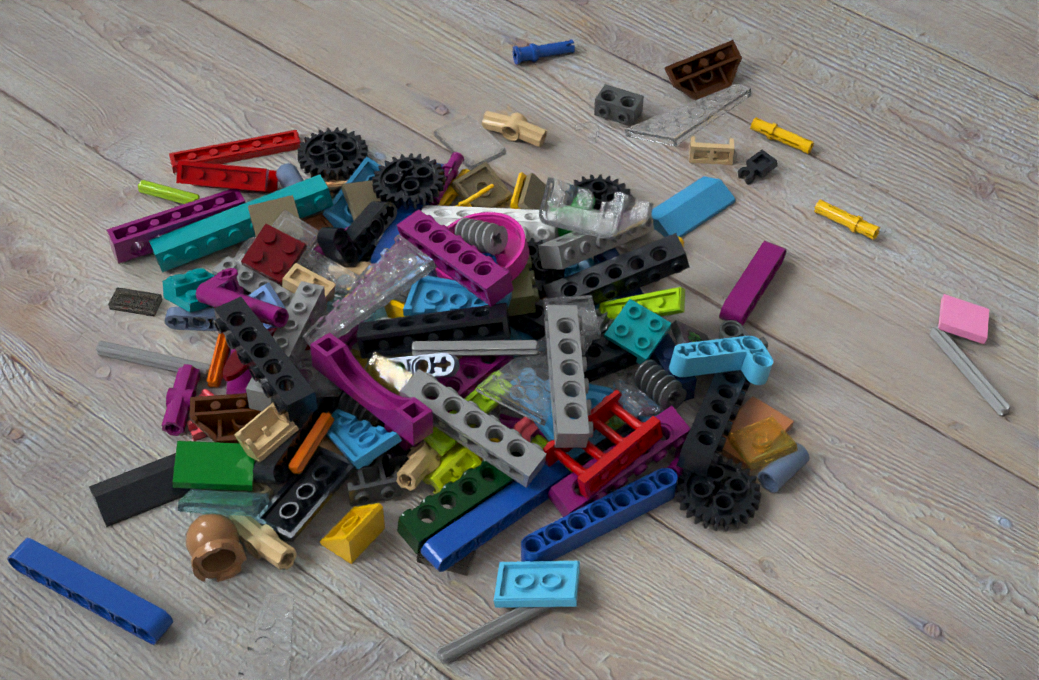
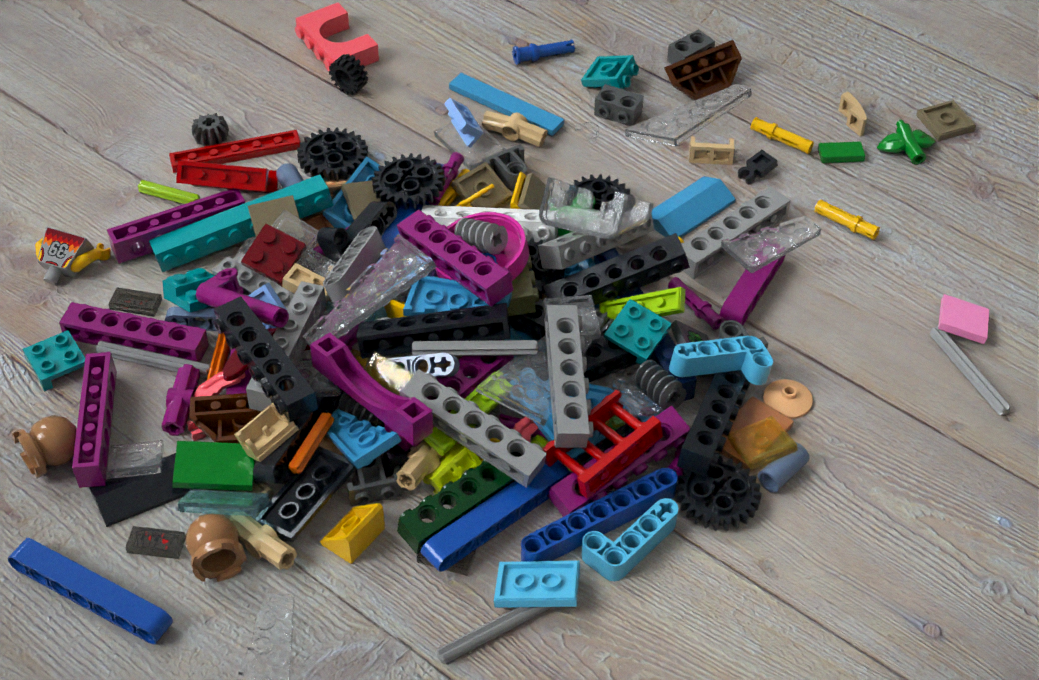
none -> medium nougat tile [12,415,77,478]
none -> teal piece [22,330,85,392]
none -> torso [35,227,111,285]
none -> magenta brick [59,302,209,362]
none -> magenta brick [72,352,117,488]
none -> clear tile [107,440,164,479]
none -> clear smoke tile [125,526,186,559]
none -> dark grey gear [191,113,229,147]
none -> coral piece [193,371,246,397]
none -> coral arch [295,2,379,71]
none -> light grey beam [323,226,386,306]
none -> black tyre [329,54,368,95]
none -> light blue bracket [444,98,484,147]
none -> dark azure tile [449,73,564,136]
none -> dark grey pin [483,144,527,191]
none -> teal plate [581,55,639,90]
none -> medium azure beam [581,498,678,582]
none -> dark grey brick [667,29,715,64]
none -> magenta pin [668,277,724,330]
none -> light grey brick [681,186,791,279]
none -> clear wing [721,216,822,274]
none -> light nougat dish [763,379,813,419]
none -> green tile [818,142,865,163]
none -> tan slope [838,91,867,136]
none -> green plant [877,120,935,165]
none -> dark tan tile [916,100,976,141]

